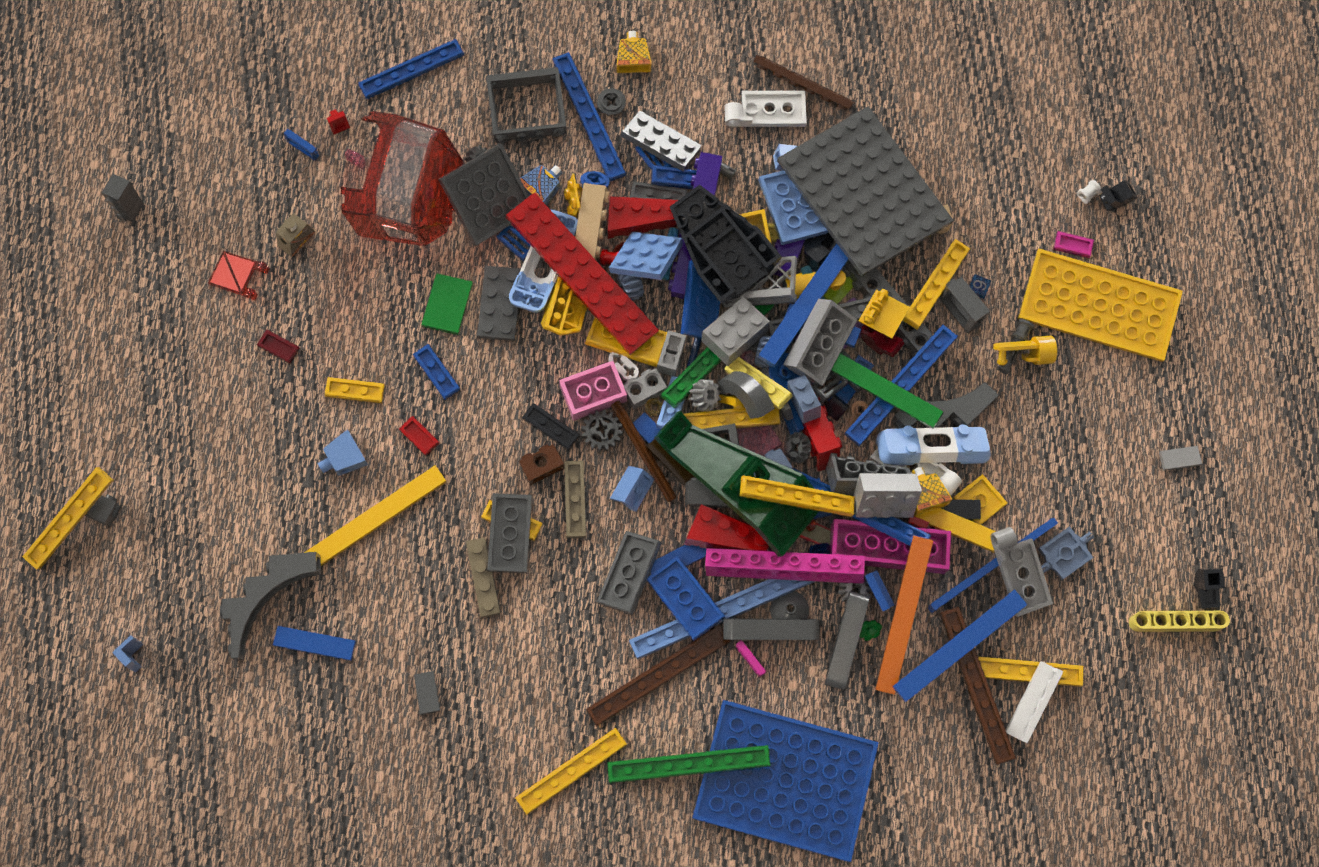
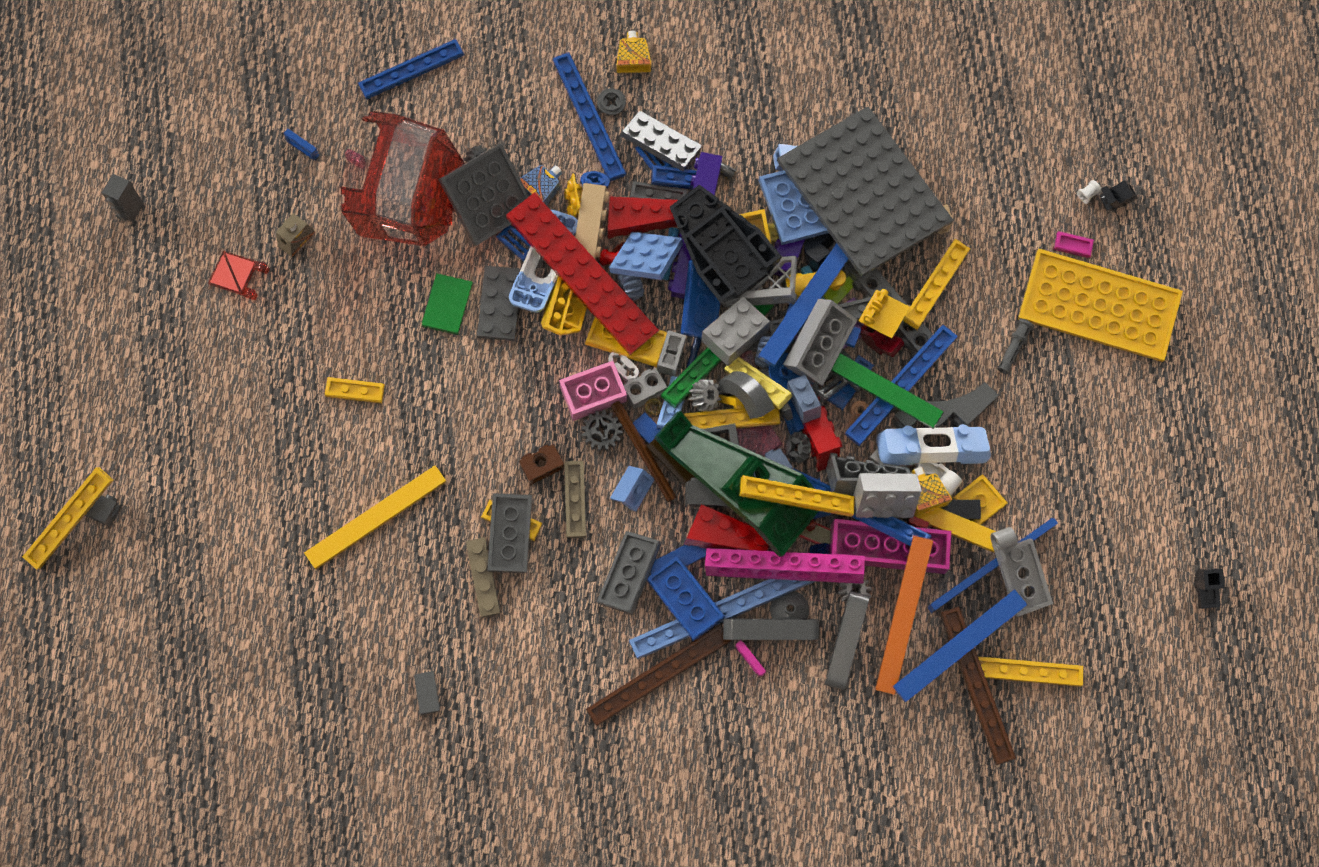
medium blue panel [112,636,144,672] -> none
dark grey arch [220,552,321,661] -> none
dark red tile [257,329,300,364] -> none
blue tile [273,626,356,661] -> none
medium blue torso [317,430,368,476] -> none
red tile [326,109,350,135] -> none
red tile [399,416,439,456] -> none
blue tile [413,344,460,400] -> none
dark grey window [486,67,567,143] -> none
yellow tile [515,728,627,815] -> none
black tile [522,403,580,451] -> none
green tile [607,745,771,783] -> none
blue plate [692,700,879,862] -> none
white hinge [725,91,807,127] -> none
reddish brown plate [753,55,855,110] -> none
black tile [825,394,849,421] -> none
green plant [860,620,882,641] -> none
blue slope [864,570,895,612] -> none
dark grey window [940,277,990,334] -> none
clear blue tile [969,274,991,299] -> none
yellow piece [993,336,1057,365] -> none
white fence [1006,661,1064,743] -> none
sand blue plate [1038,526,1094,581] -> none
light yellow beam [1129,611,1230,632] -> none
light grey tile [1159,446,1202,471] -> none

